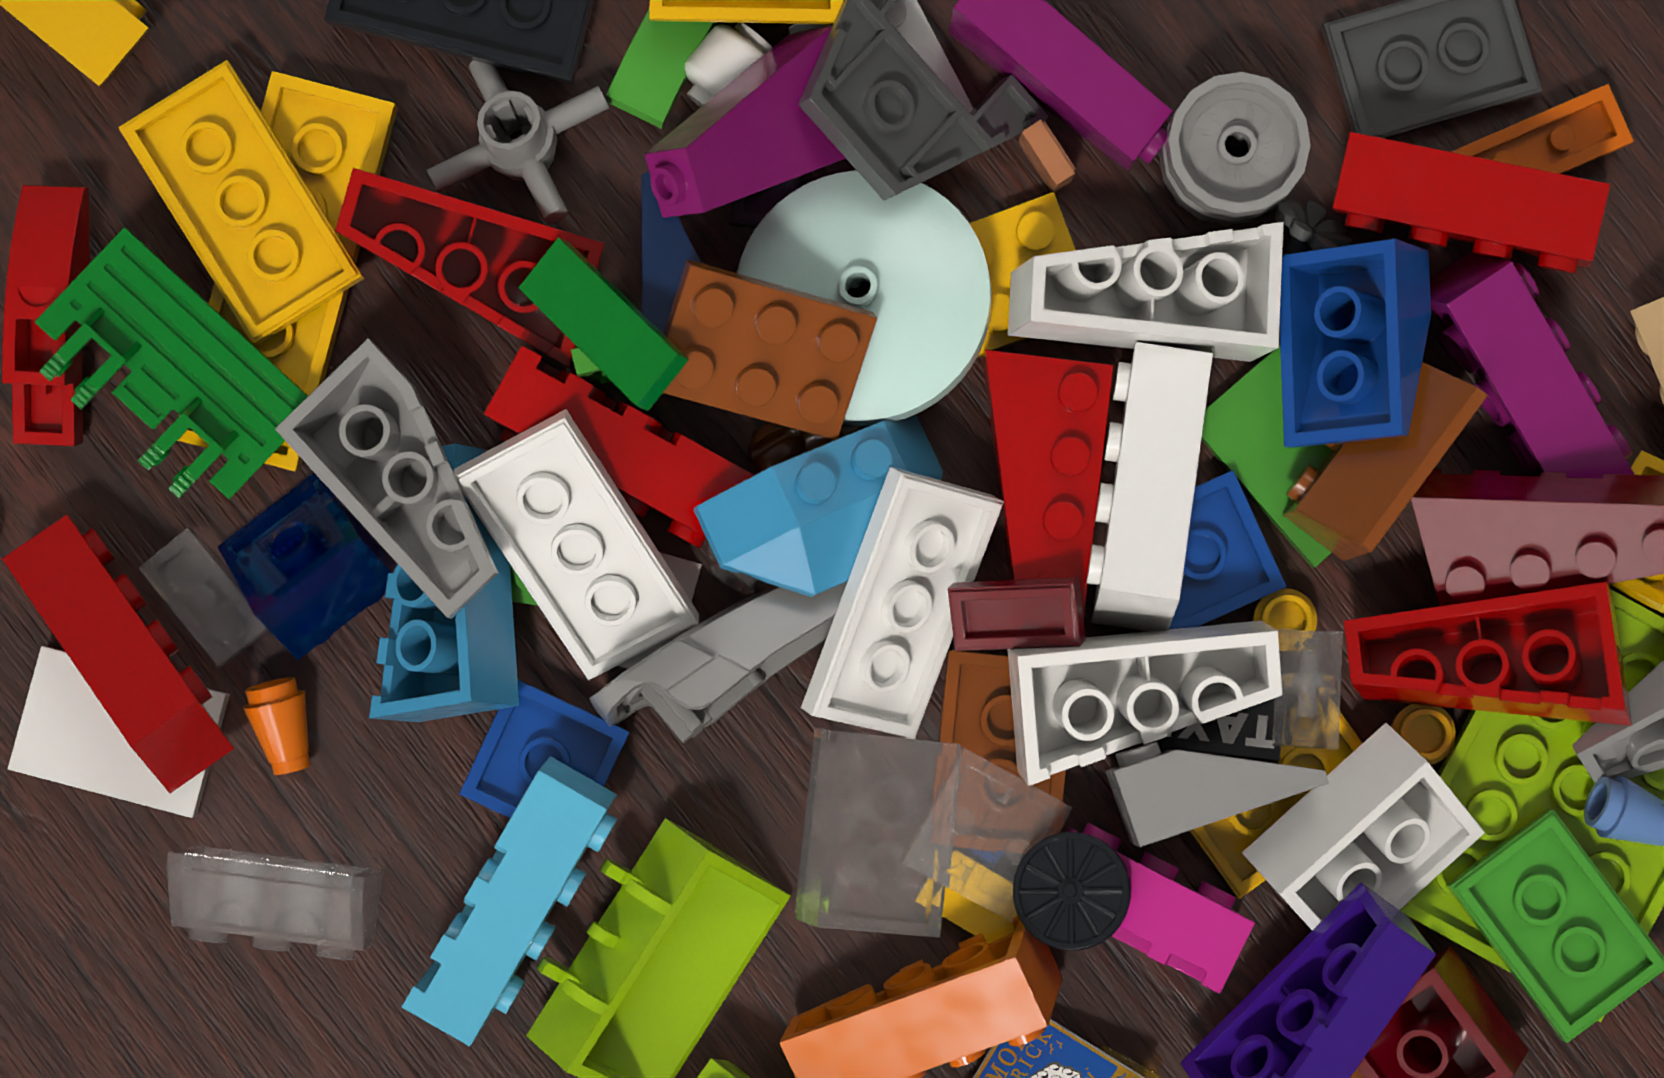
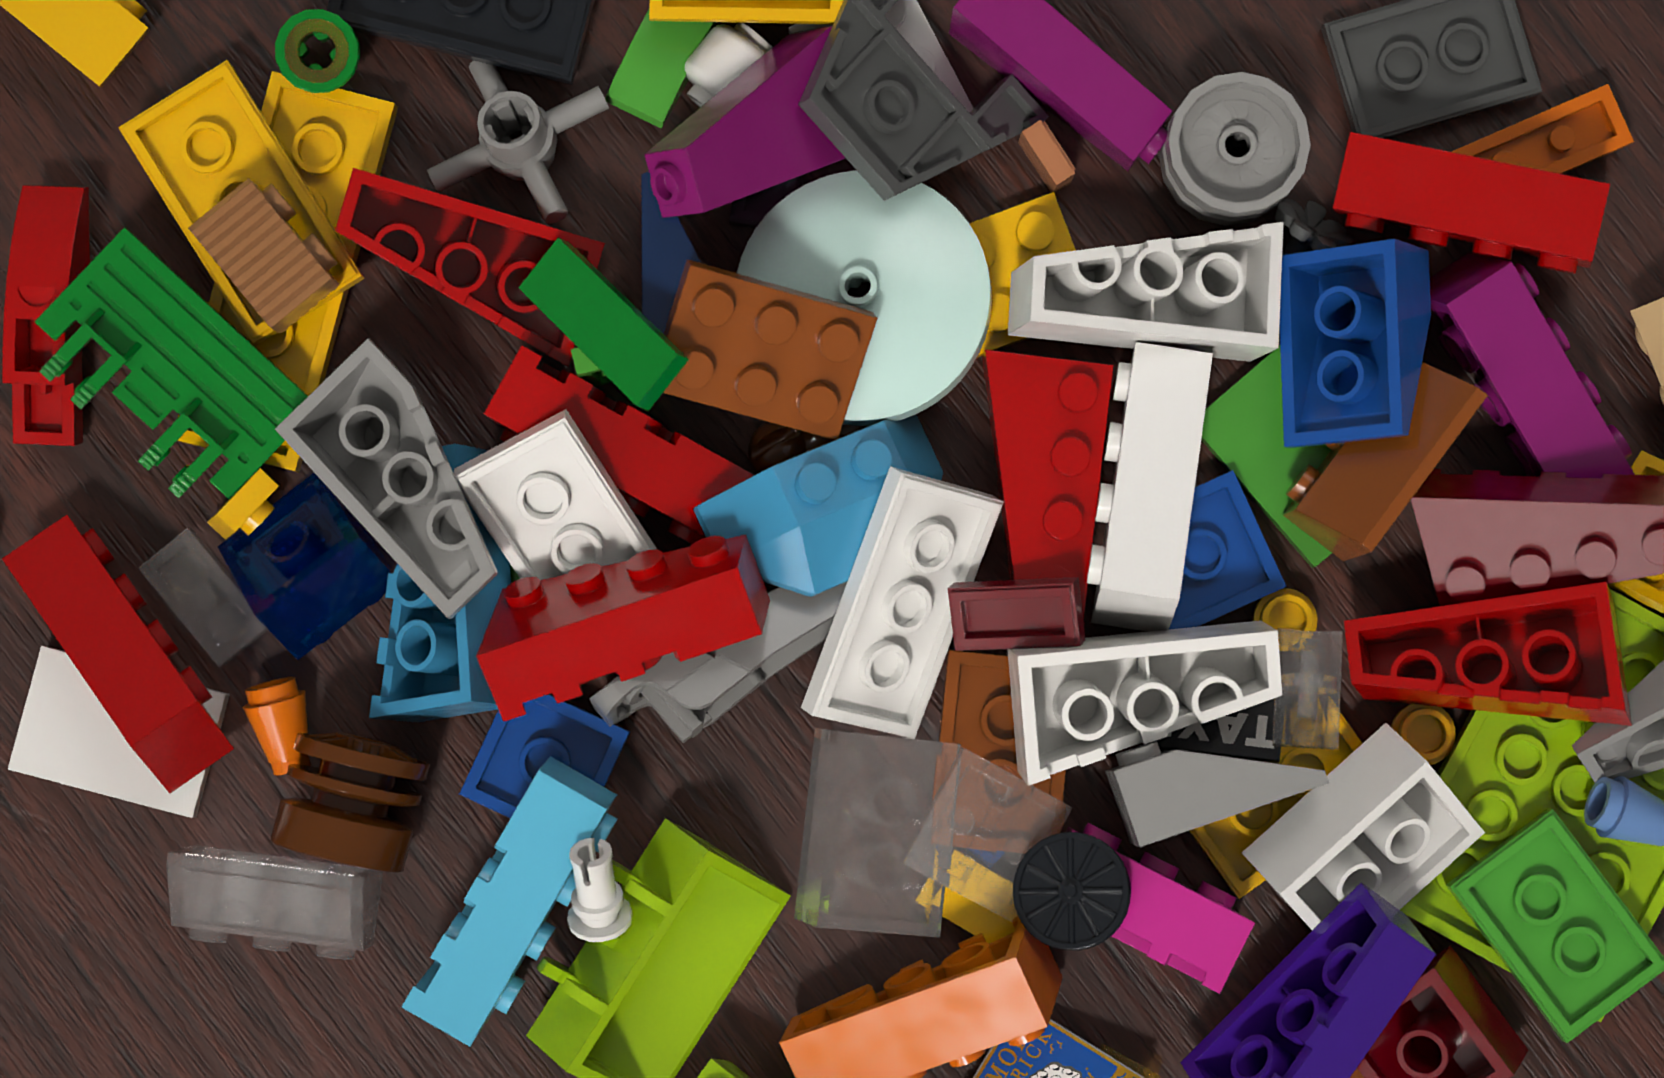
none -> medium nougat brick [188,178,340,333]
none -> yellow plate [207,469,279,540]
none -> reddish brown wheel [270,732,430,873]
none -> piece [275,9,360,93]
none -> red wedge [476,534,770,722]
none -> white pin [567,838,633,942]

